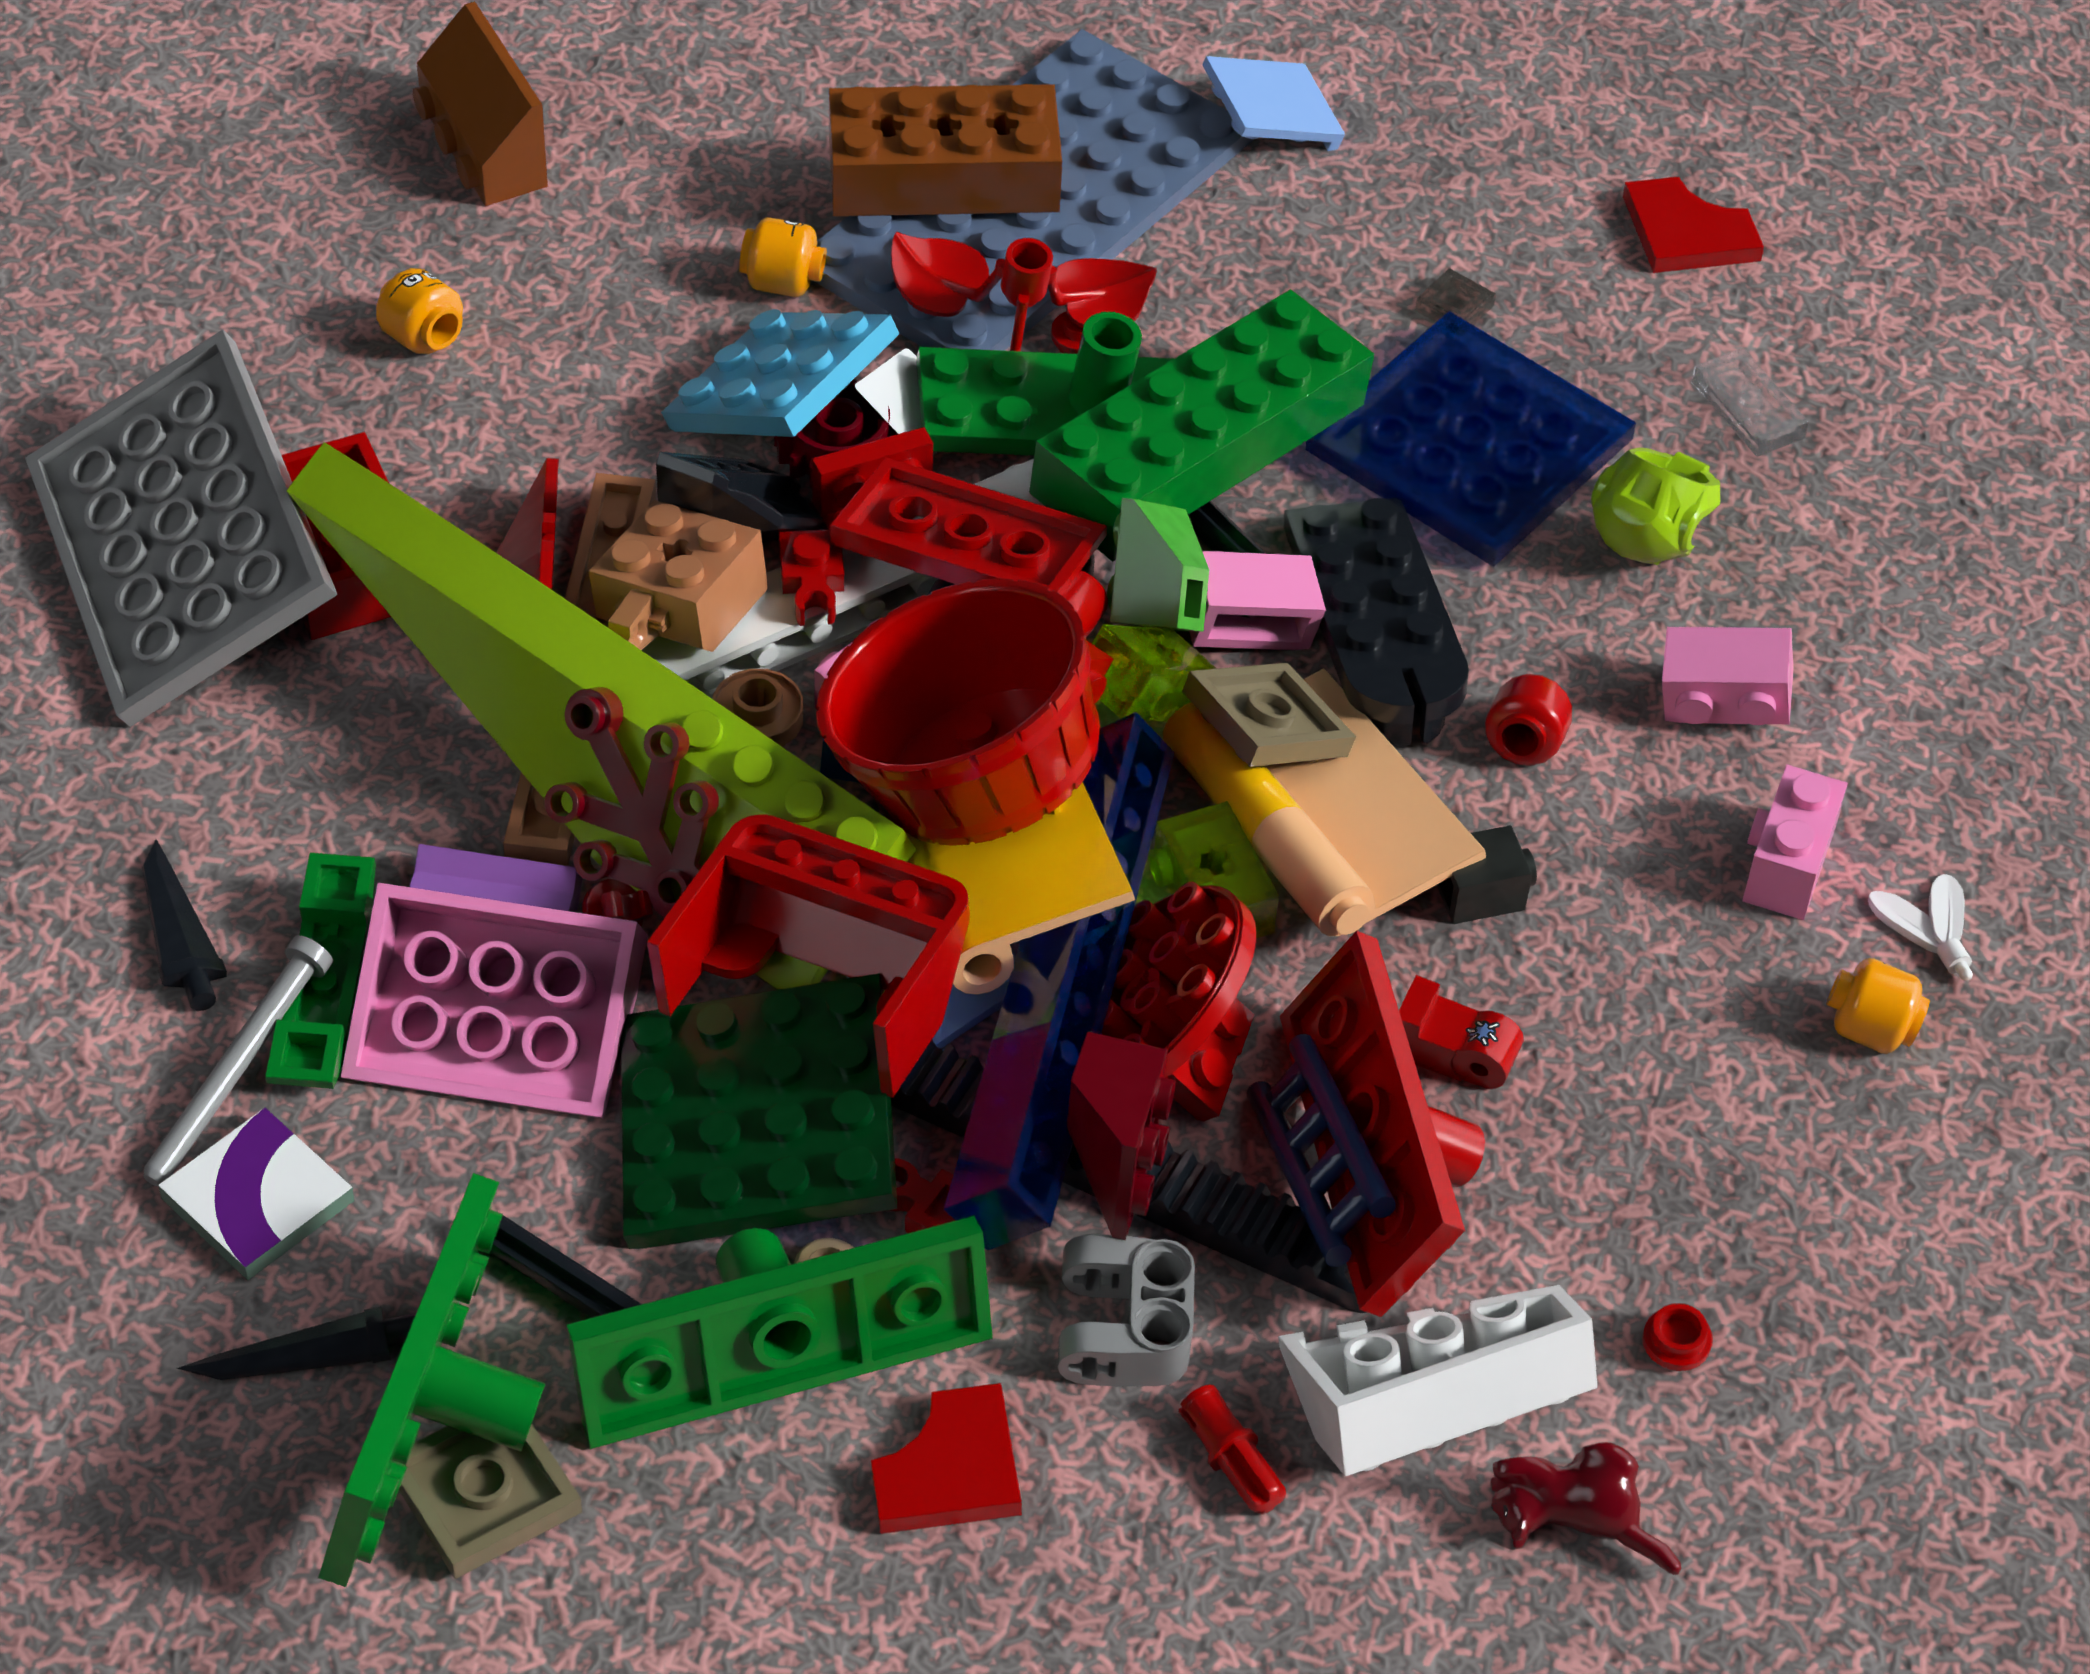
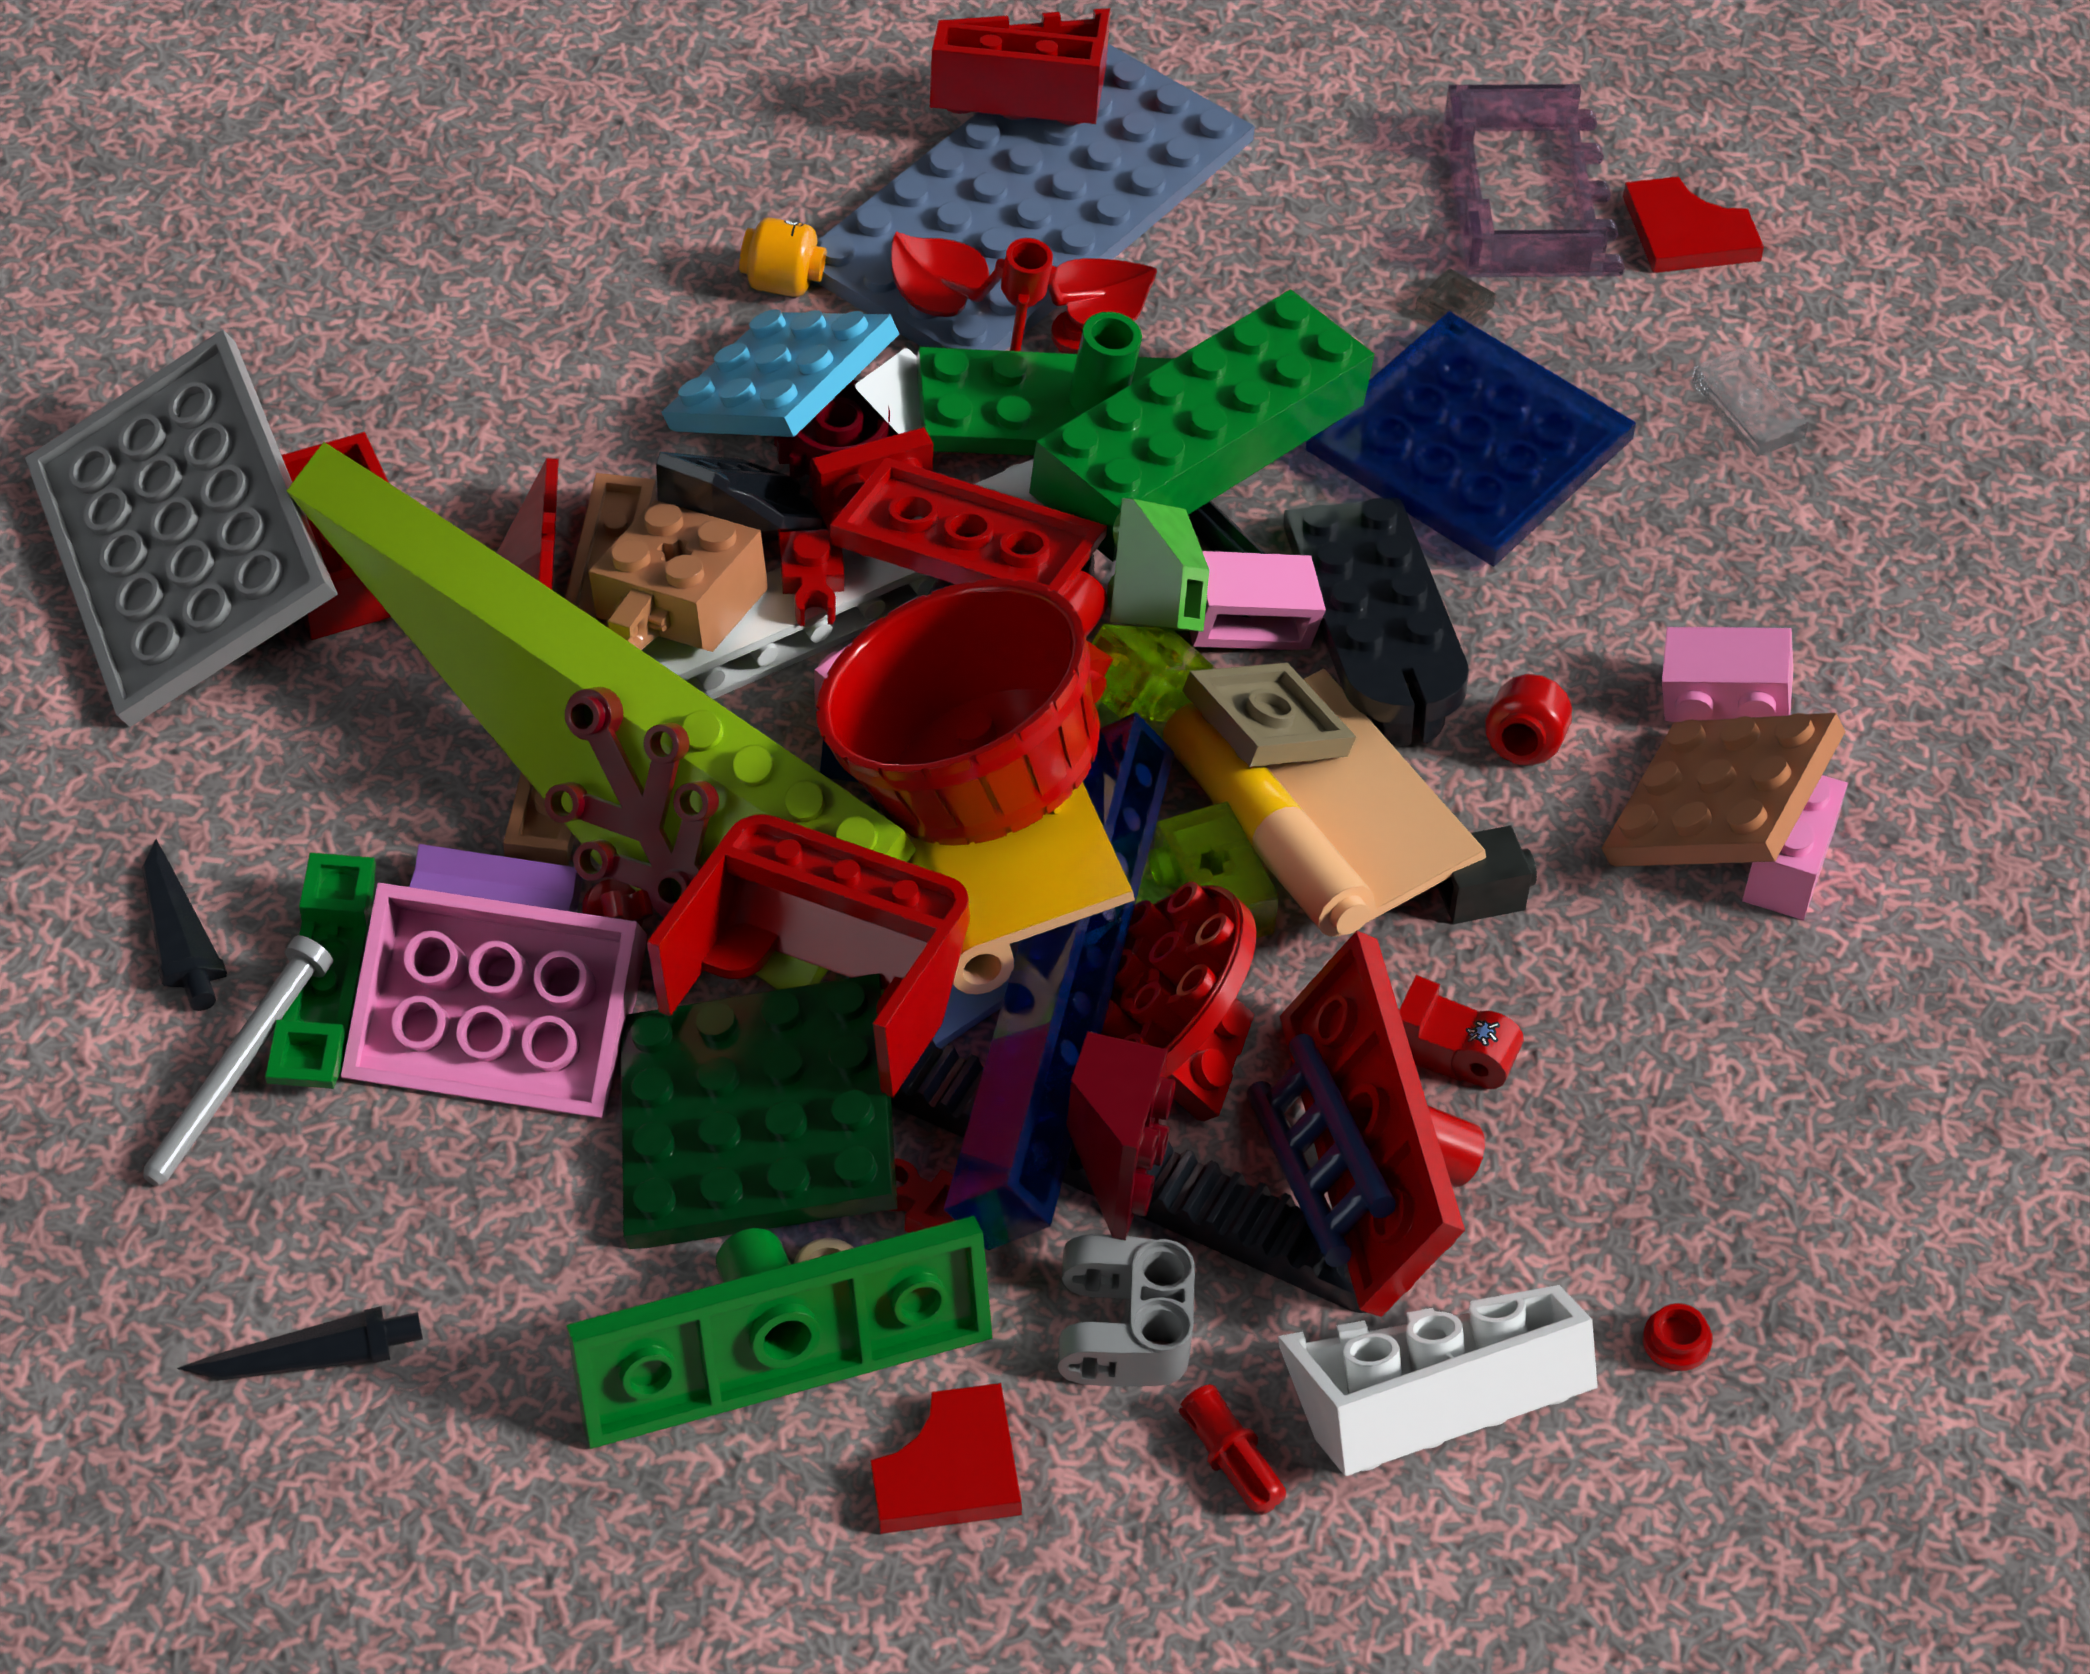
tile [158,1107,355,1280] -> none
green plate [318,1173,546,1587] -> none
light orange head [376,268,463,354] -> none
dark tan plate [397,1424,582,1579] -> none
dark orange slope [412,1,548,207] -> none
black axle [489,1211,642,1318] -> none
nougat plate [712,669,803,747] -> none
dark orange brick [829,84,1062,216] -> none
light blue piece [1202,56,1345,151] -> none
dark red animal [1490,1442,1682,1575] -> none
lime helmet [1591,447,1720,565] -> none
light orange head [1826,958,1930,1054] -> none
white piece [1868,874,1973,981] -> none
none -> red wedge [930,8,1110,125]
none -> clear purple hinge [1443,84,1625,277]
none -> nougat plate [1601,713,1846,867]

